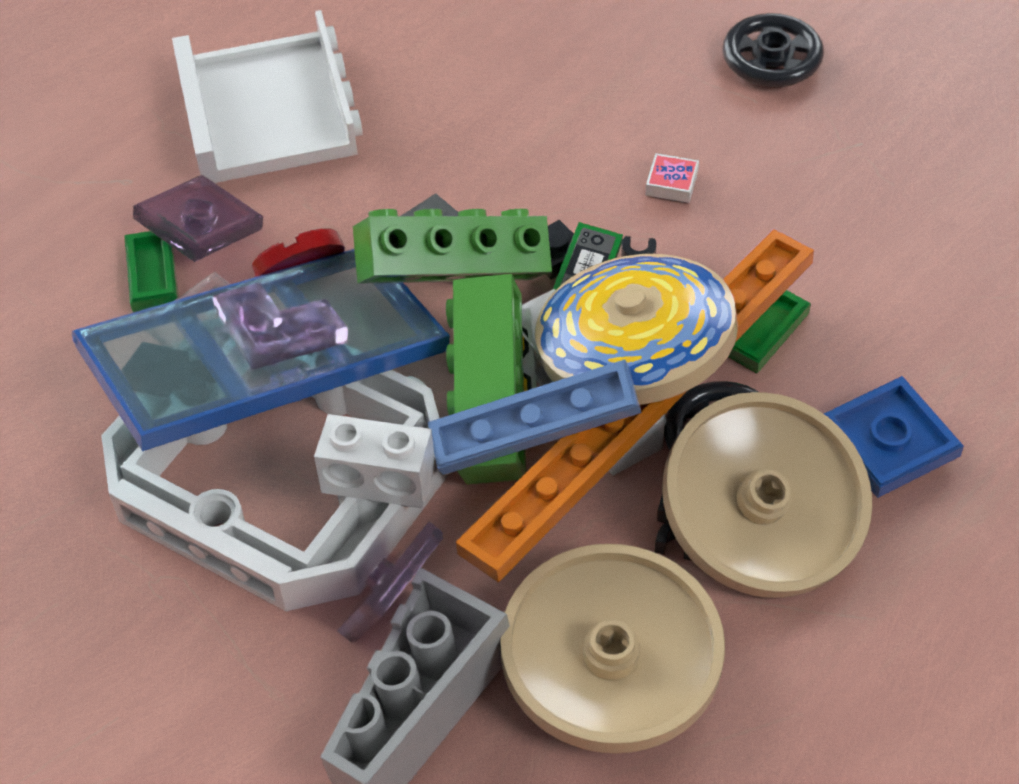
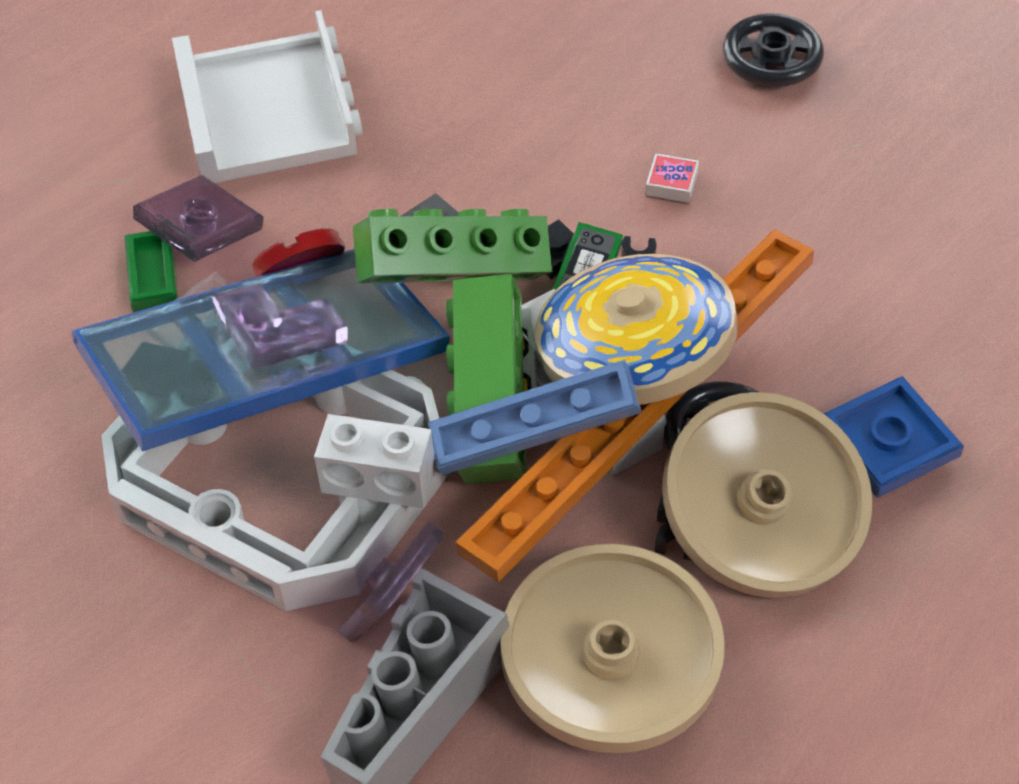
green tile [728,290,811,373] -> none

